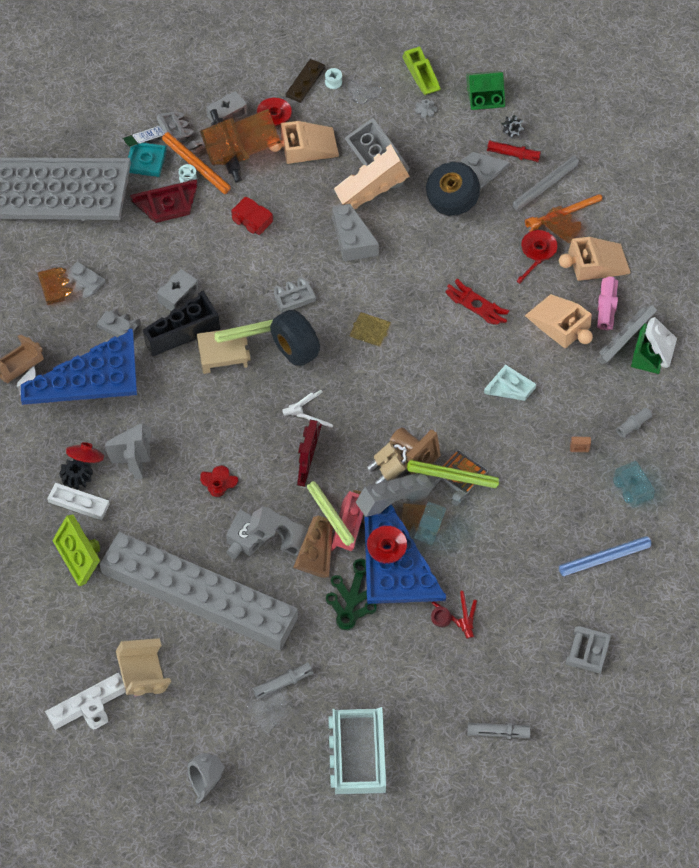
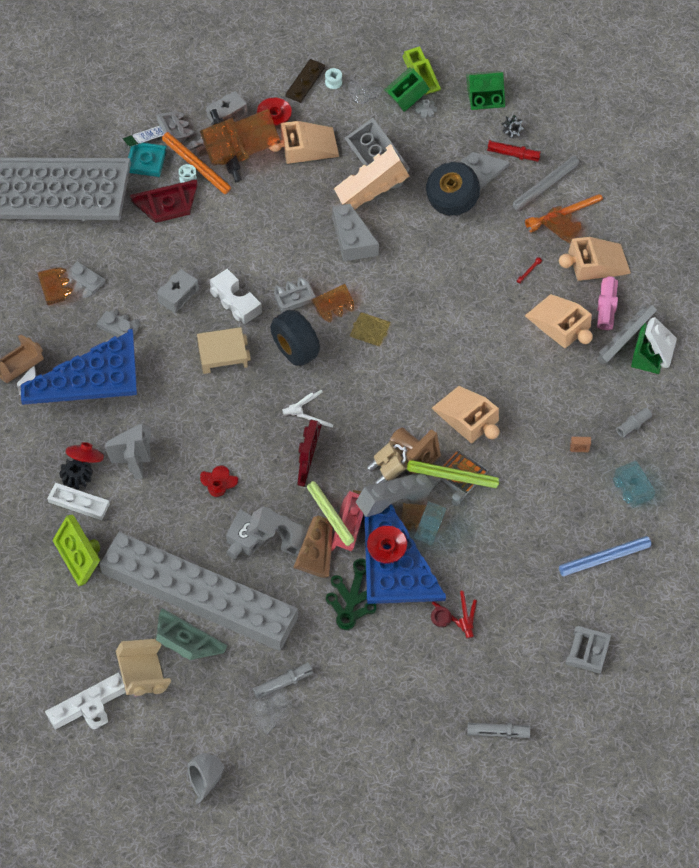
black wedge [143,291,221,357] -> none
yellowish green axle [214,320,273,343] -> none
red brick [231,197,273,235] -> none
window [328,707,386,794] -> none
red piece [445,279,509,325] -> none
light aqua wing [484,365,536,401] -> none
red dish [521,230,558,261] -> none
none -> sand green wing [156,608,227,660]
none -> white arch [210,269,262,325]
none -> clear orange plate [312,284,354,323]
none -> green slope [384,67,430,112]
none -> light nougat slope [432,386,500,444]

